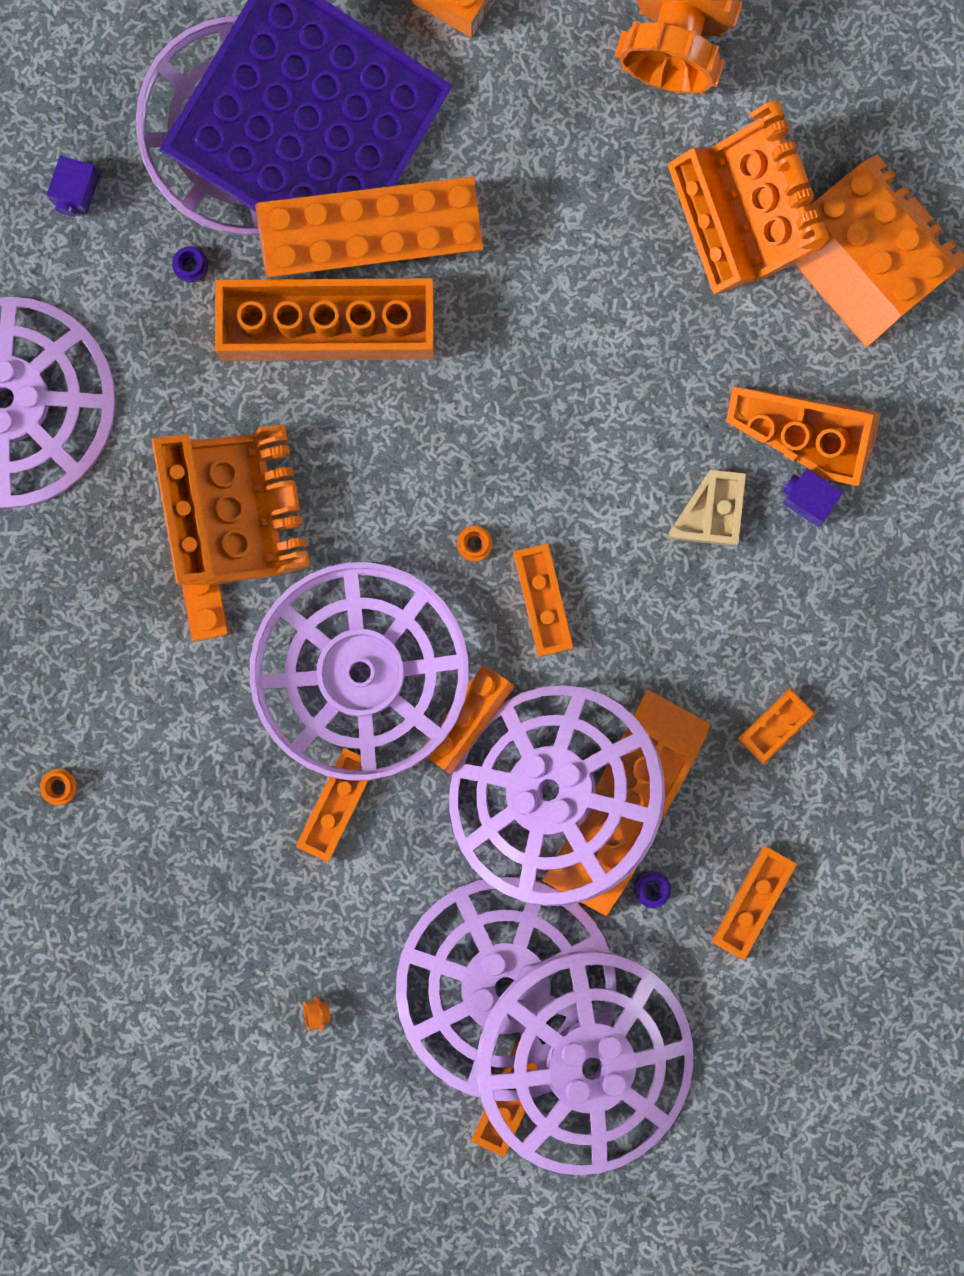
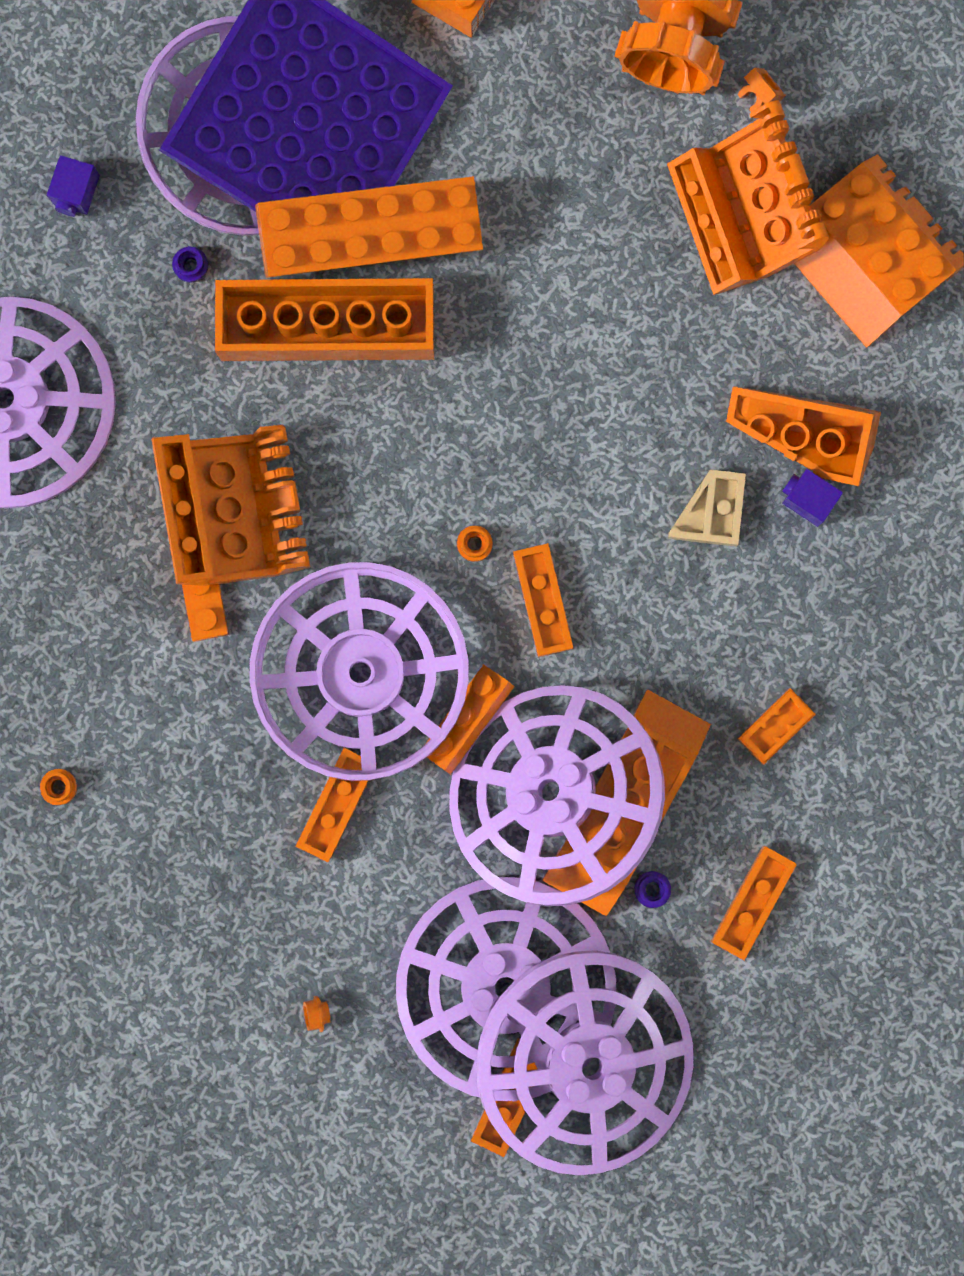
none -> orange tile [738,68,786,112]

